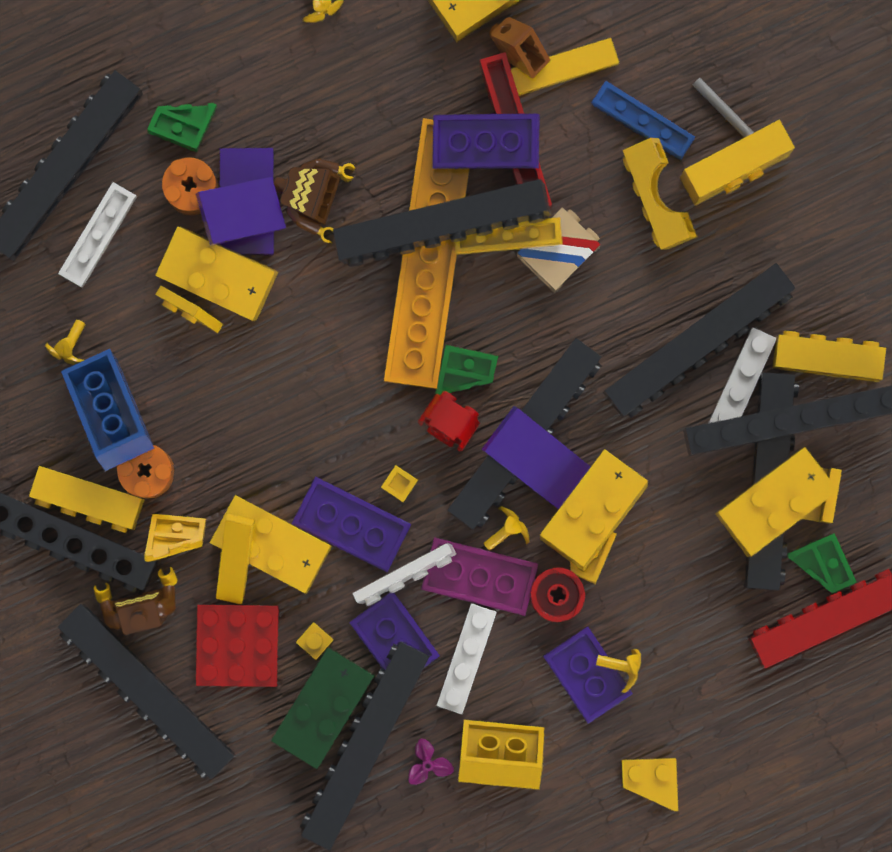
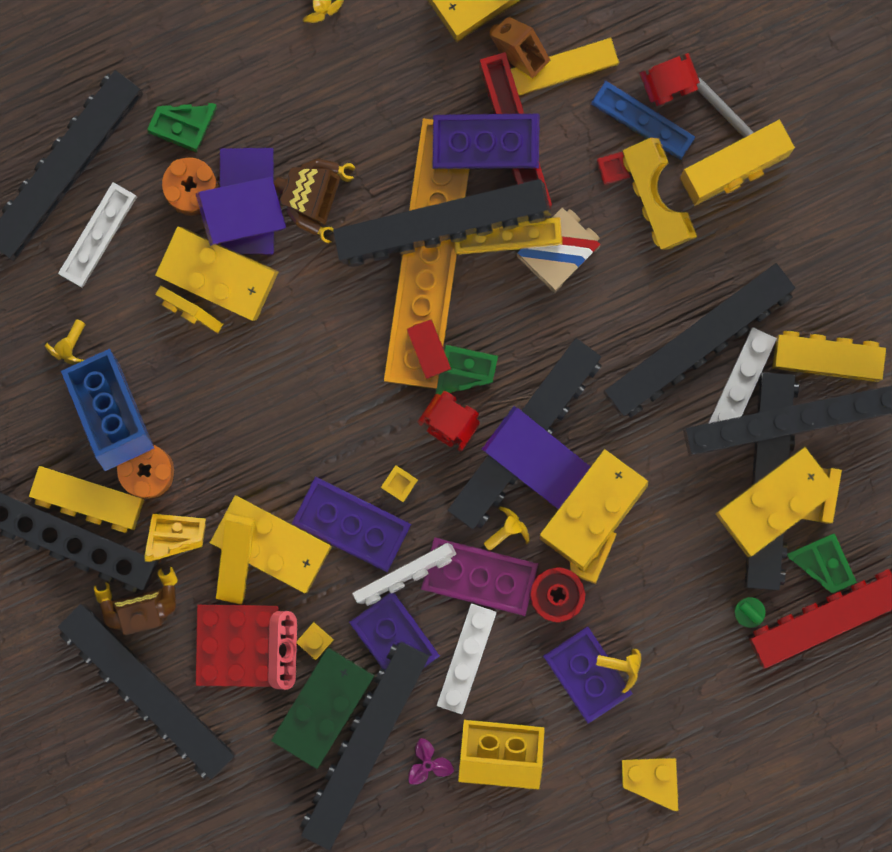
none -> coral beam [268,611,297,690]
none -> red tile [407,319,452,379]
none -> red tile [596,152,630,185]
none -> red brick [639,53,700,106]
none -> green piece [734,597,766,628]

